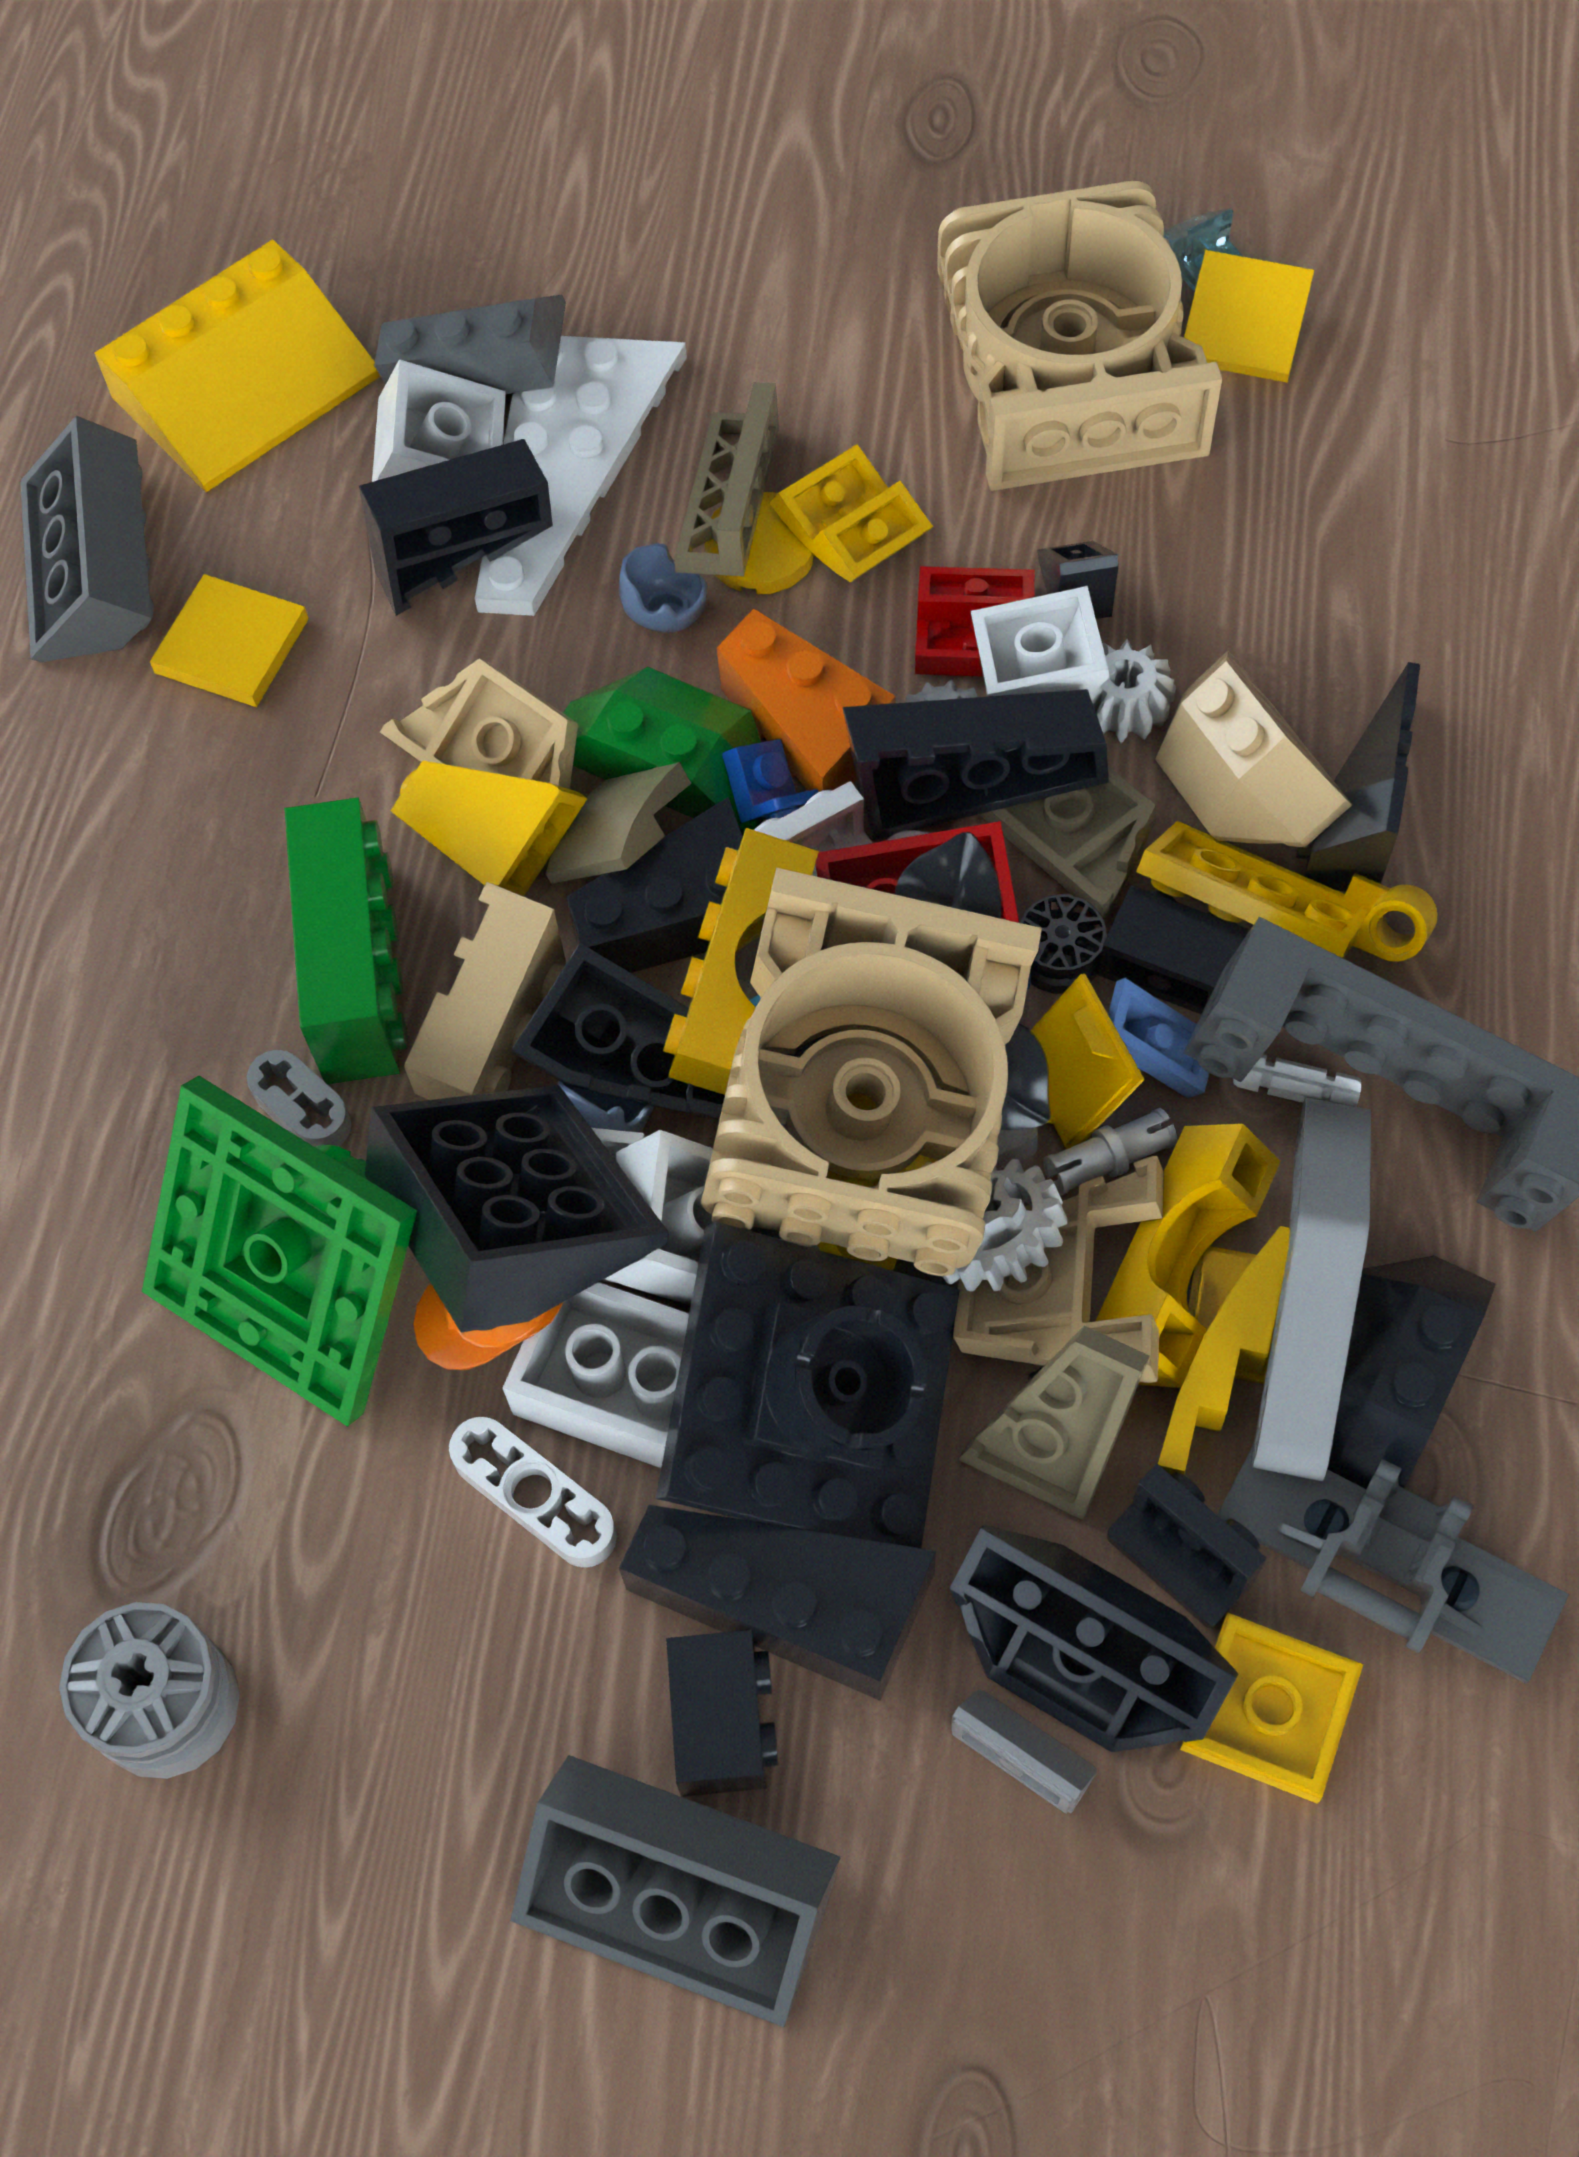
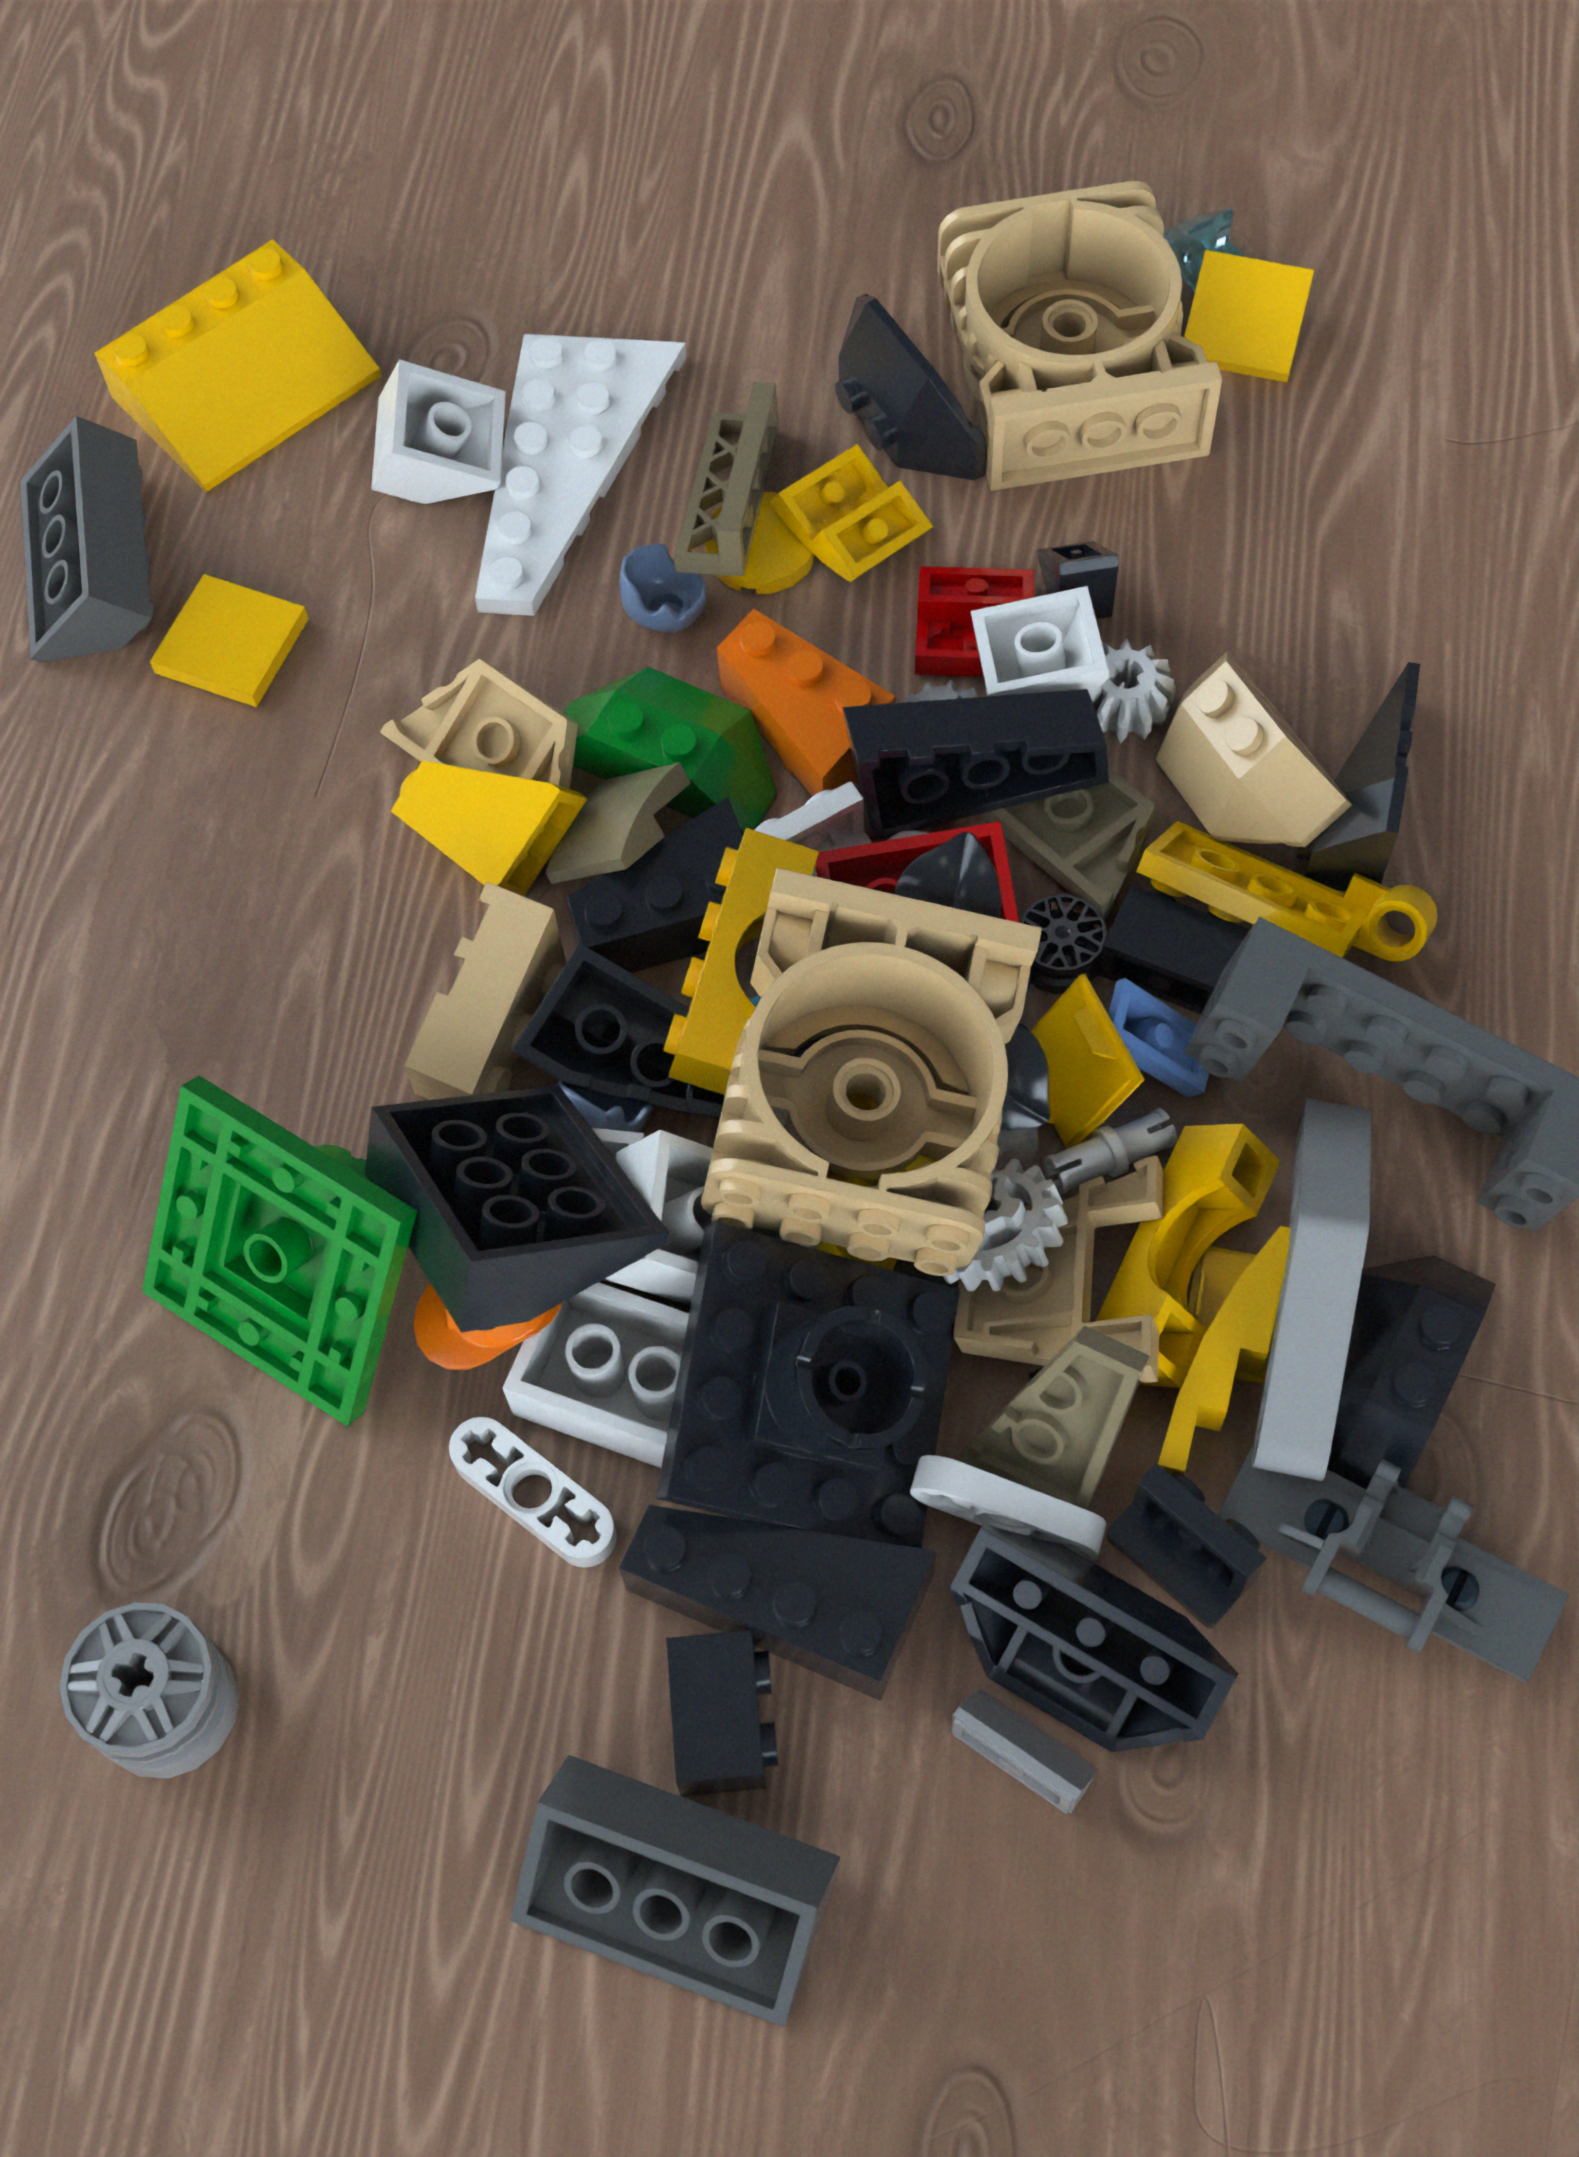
light grey beam [247,1050,352,1147] -> none
green brick [284,797,408,1085] -> none
black wedge [359,439,553,616] -> none
dark grey slope [374,295,566,394] -> none
blue bracket [722,739,819,823] -> none
yellow tile [1180,1612,1363,1804] -> none
white axle [1233,1054,1362,1107] -> none
none -> black wedge [835,293,986,481]
none -> white beam [910,1455,1106,1560]

